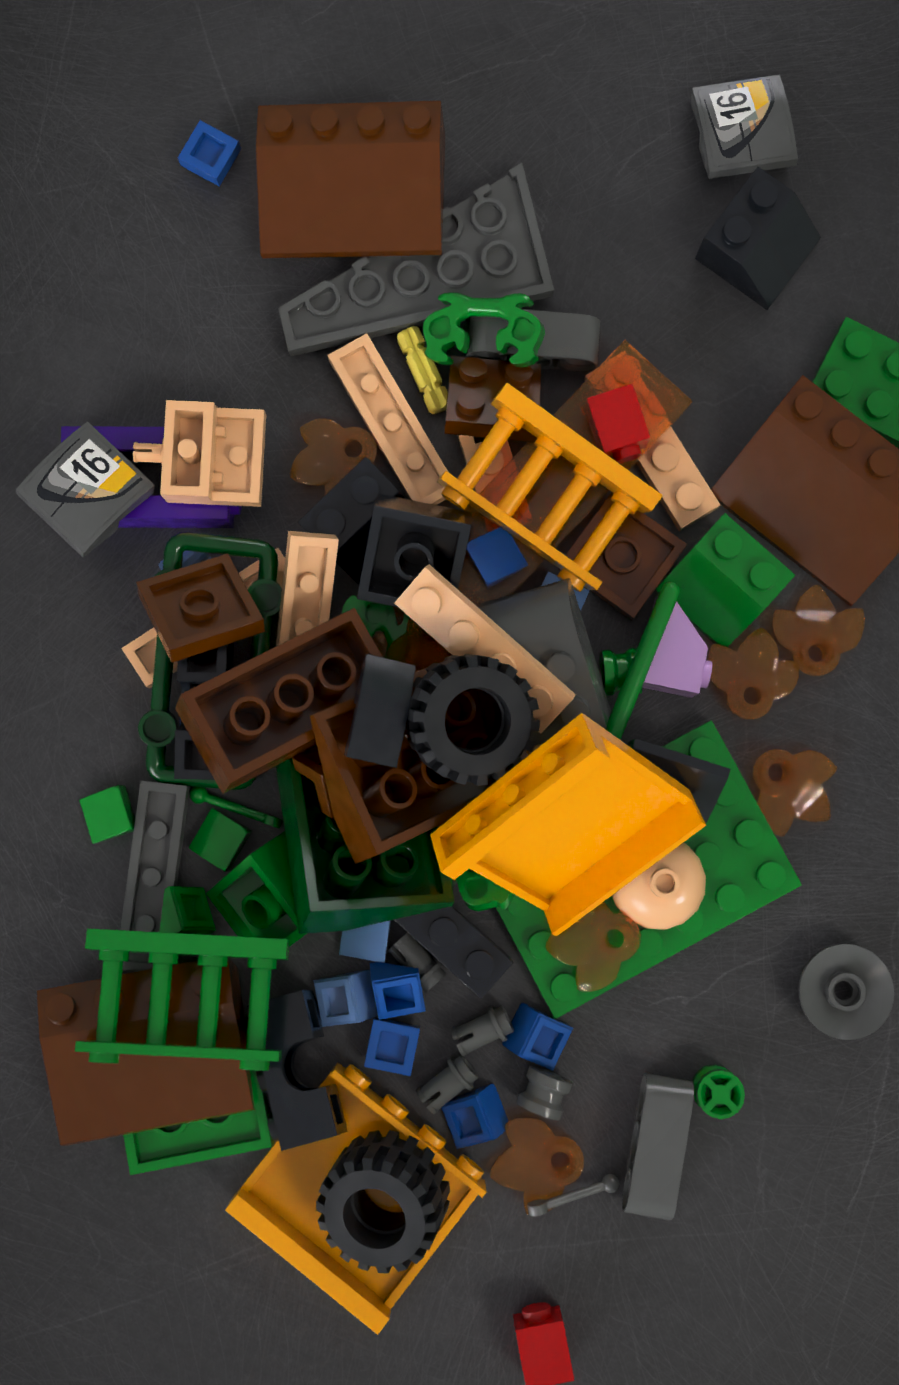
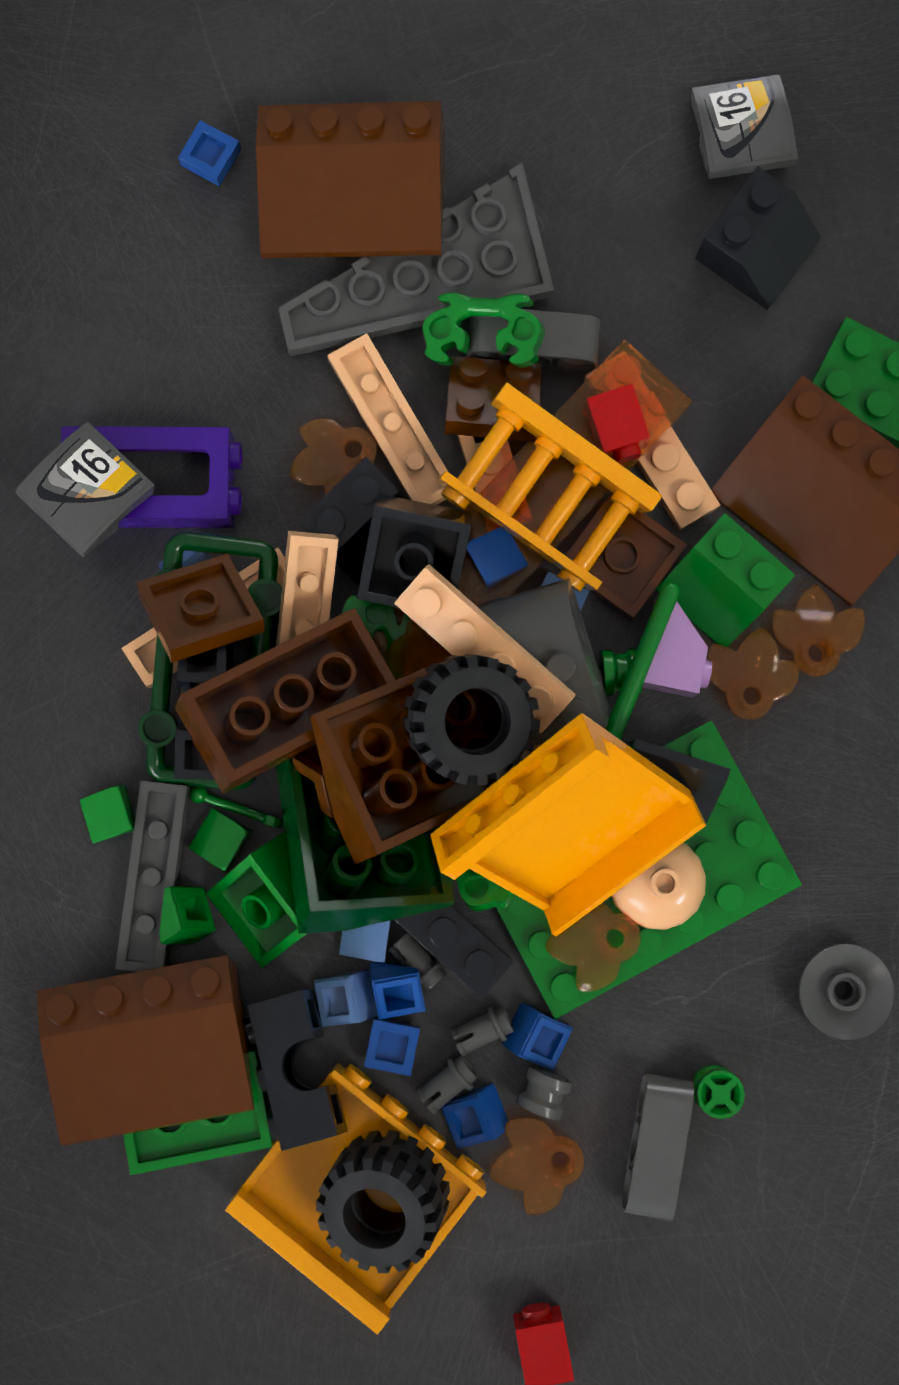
green fence [75,928,290,1071] -> none
light nougat plate [133,400,266,507] -> none
black slope [344,653,416,768] -> none
light yellow axle [397,326,448,414] -> none
dark grey hinge [527,1174,620,1216] -> none
clear orange plate [753,749,837,837] -> none

